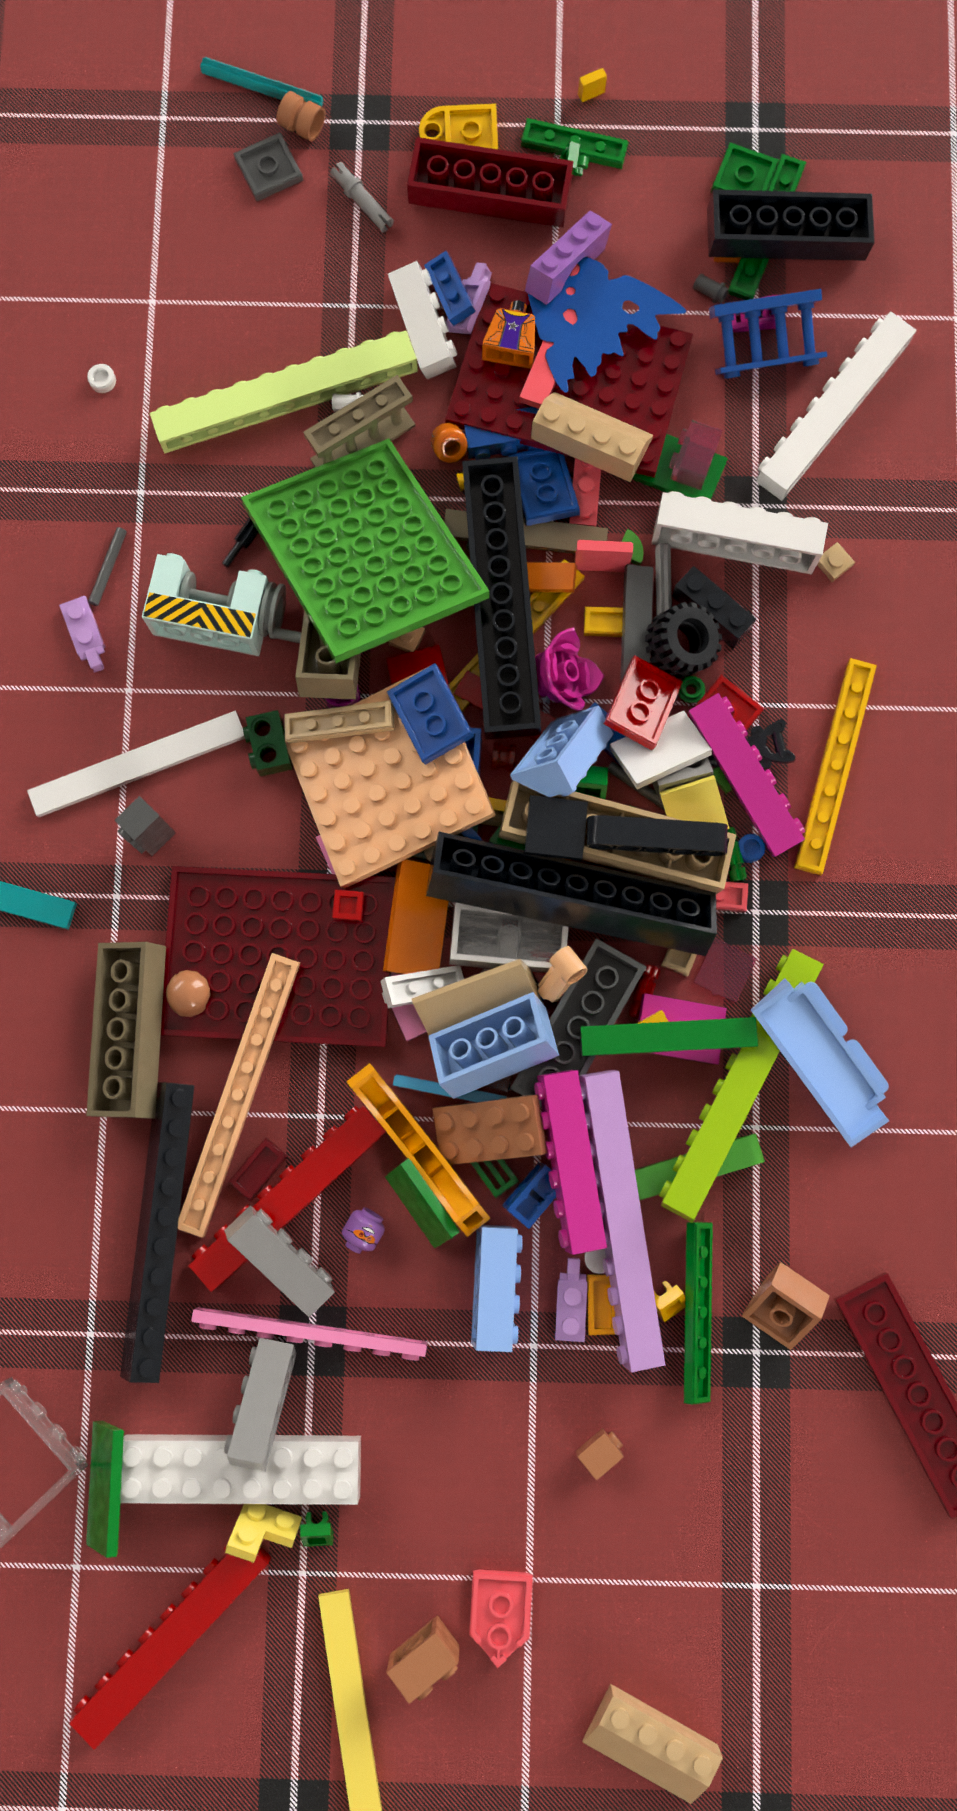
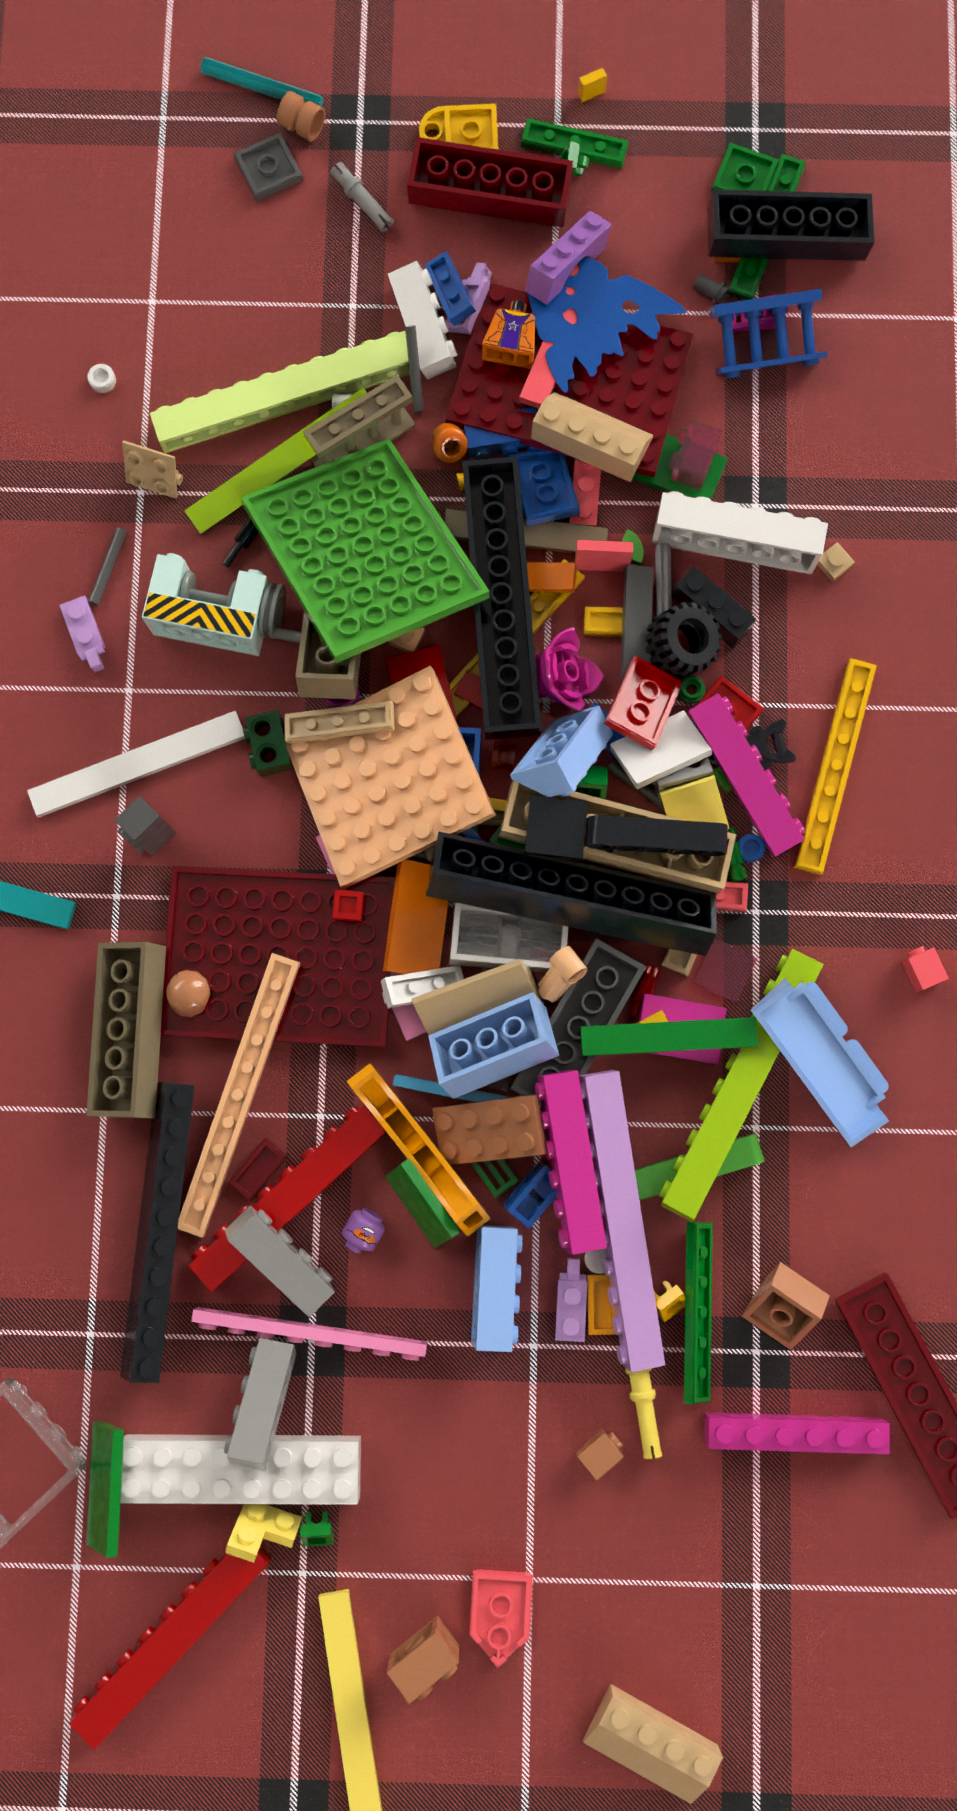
blue tile [387,663,474,765] -> none
white brick [756,311,917,501] -> none
none -> tan hinge [122,441,183,498]
none -> lime tile [184,387,367,534]
none -> dark grey bar [405,325,424,411]
none -> light yellow pin [625,1368,662,1459]
none -> dark pink brick [704,1412,890,1454]
none -> coral brick [901,946,949,993]

